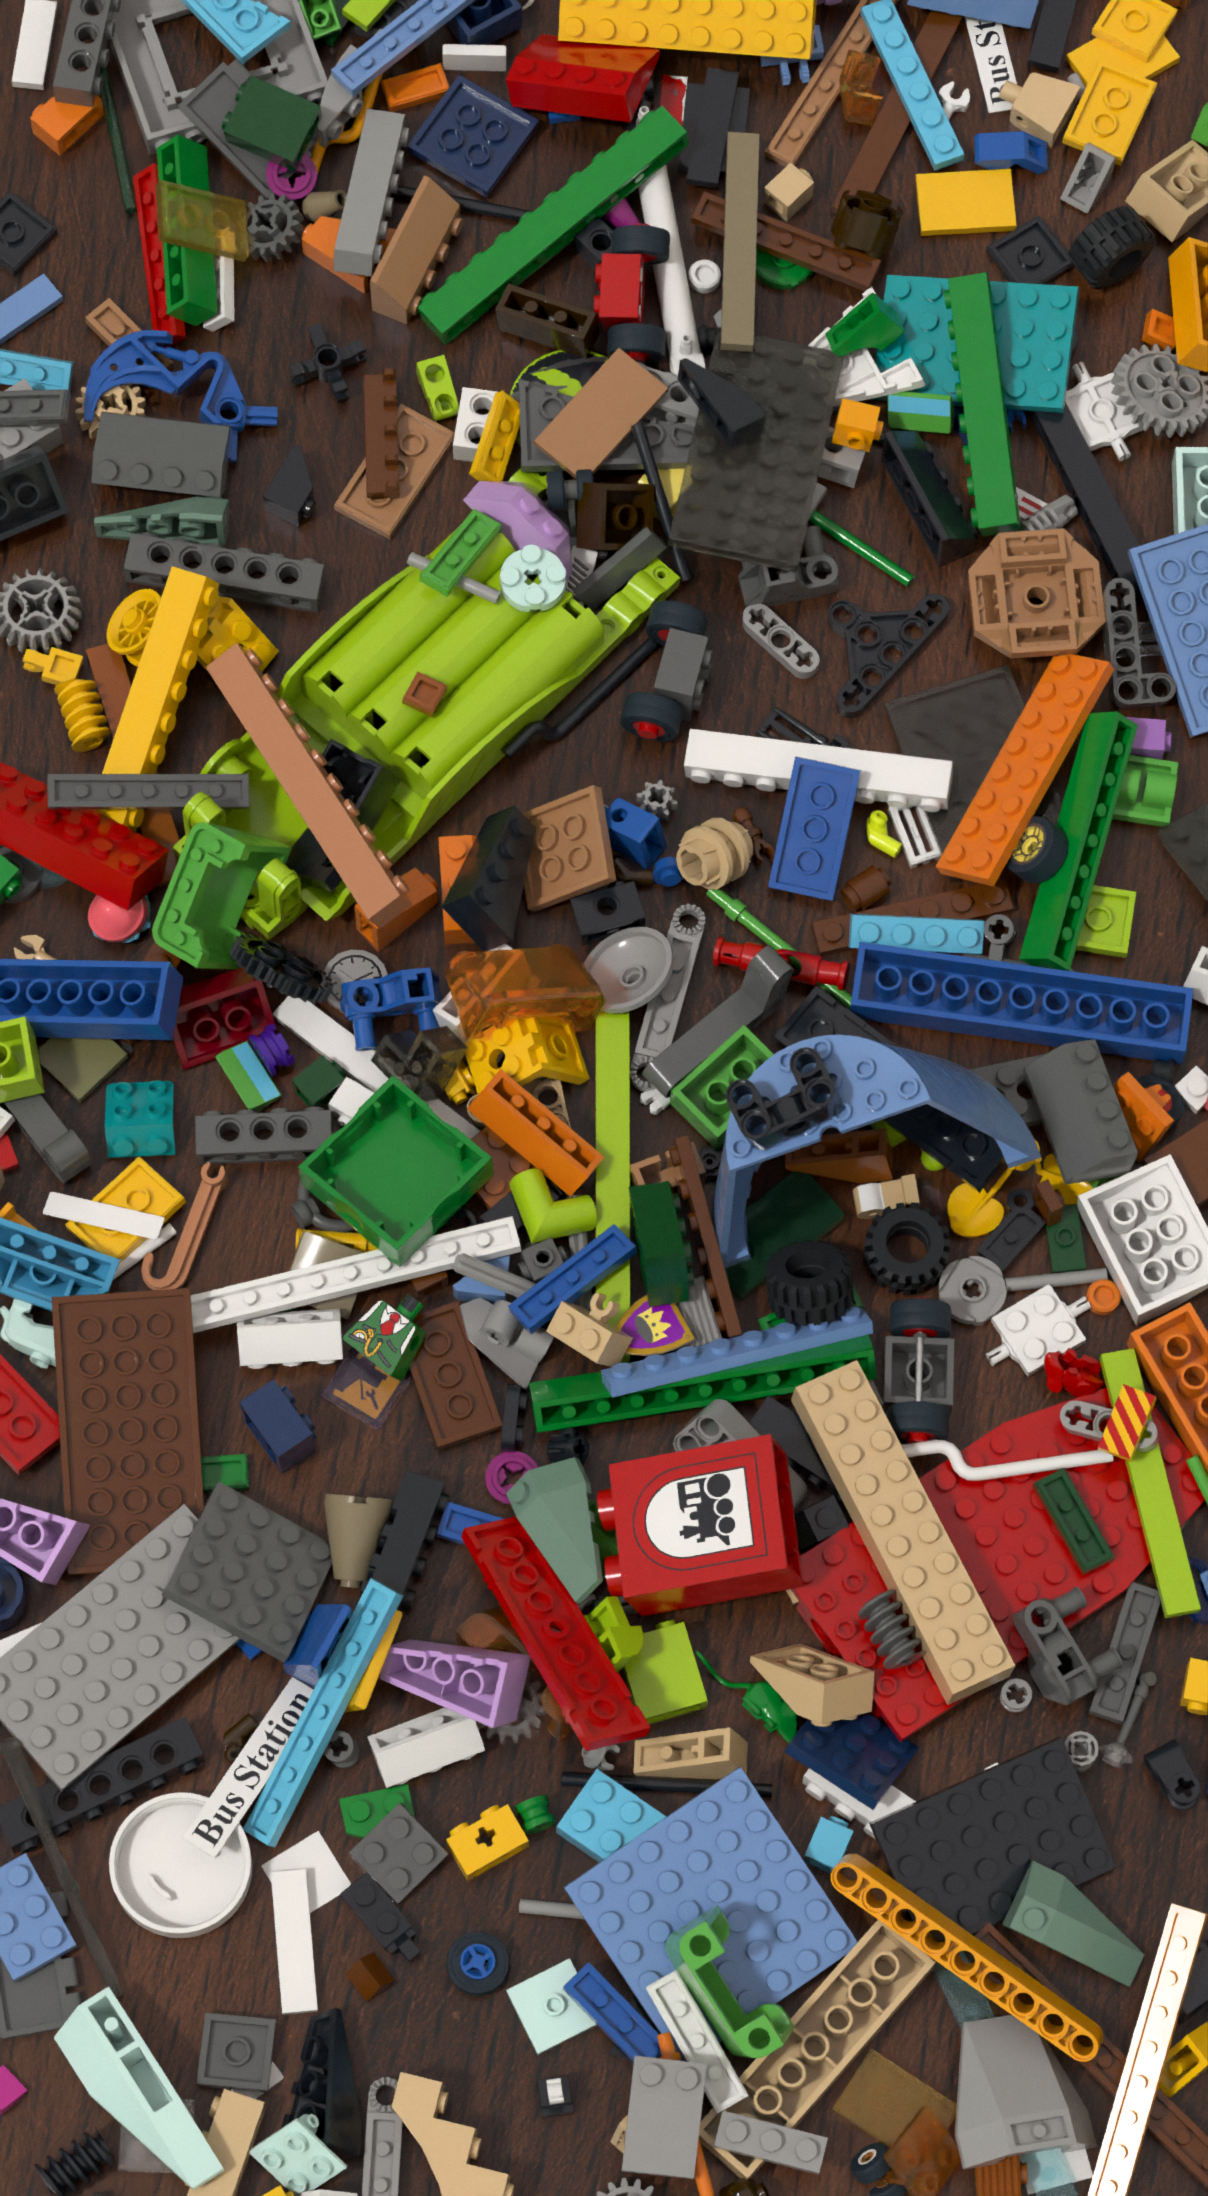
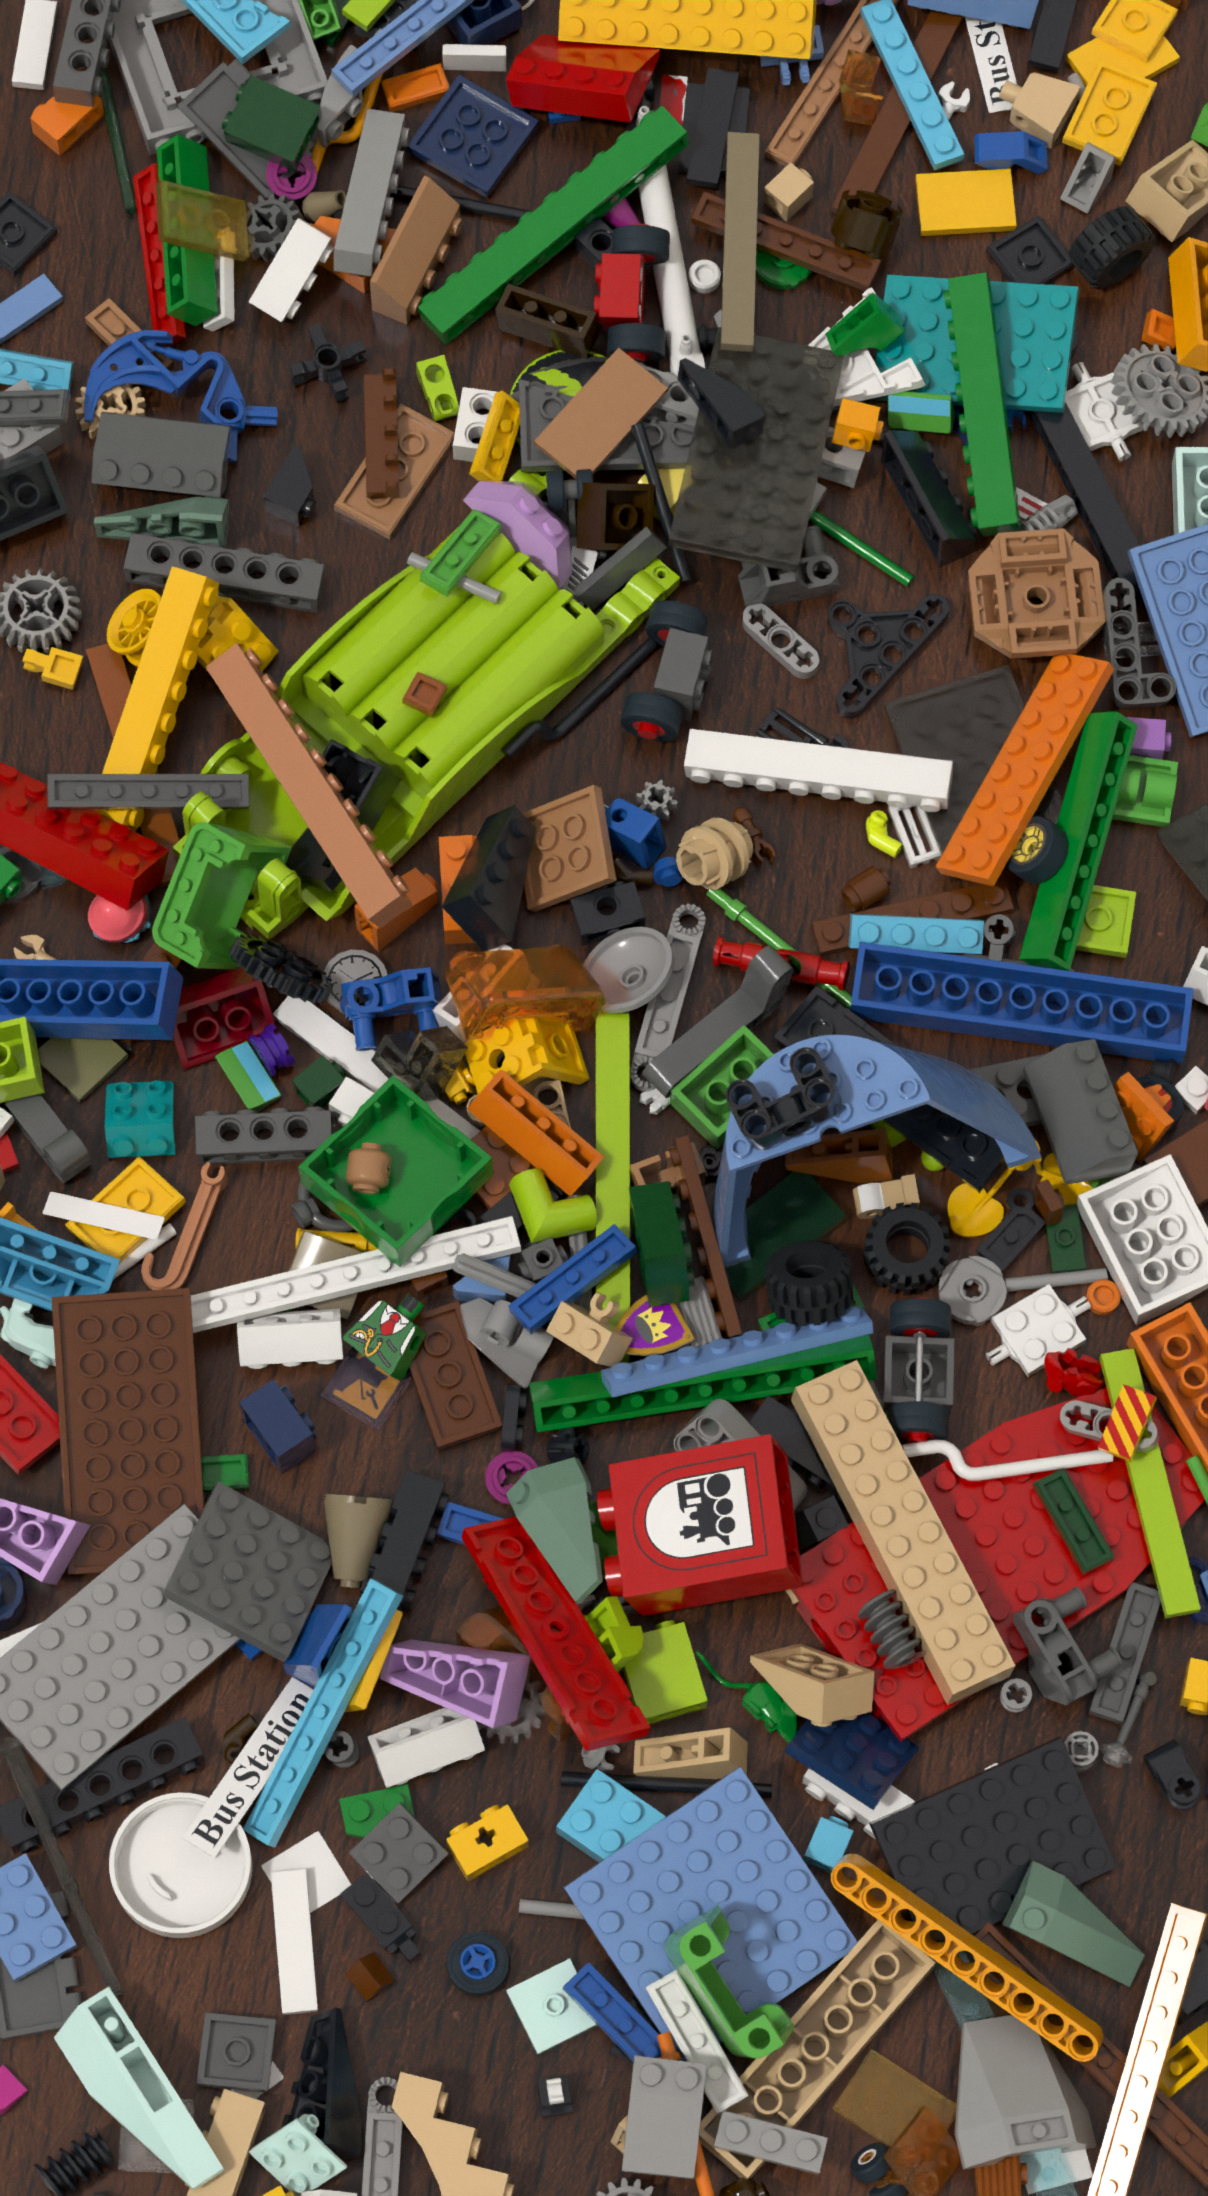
yellow piece [54,678,111,753] -> none
light aqua plate [500,544,566,612] -> none
green wheel [514,1795,557,1835] -> none
blue plate [768,756,861,901] -> none
none -> white brick [249,218,334,322]
none -> medium nougat head [346,1142,392,1194]

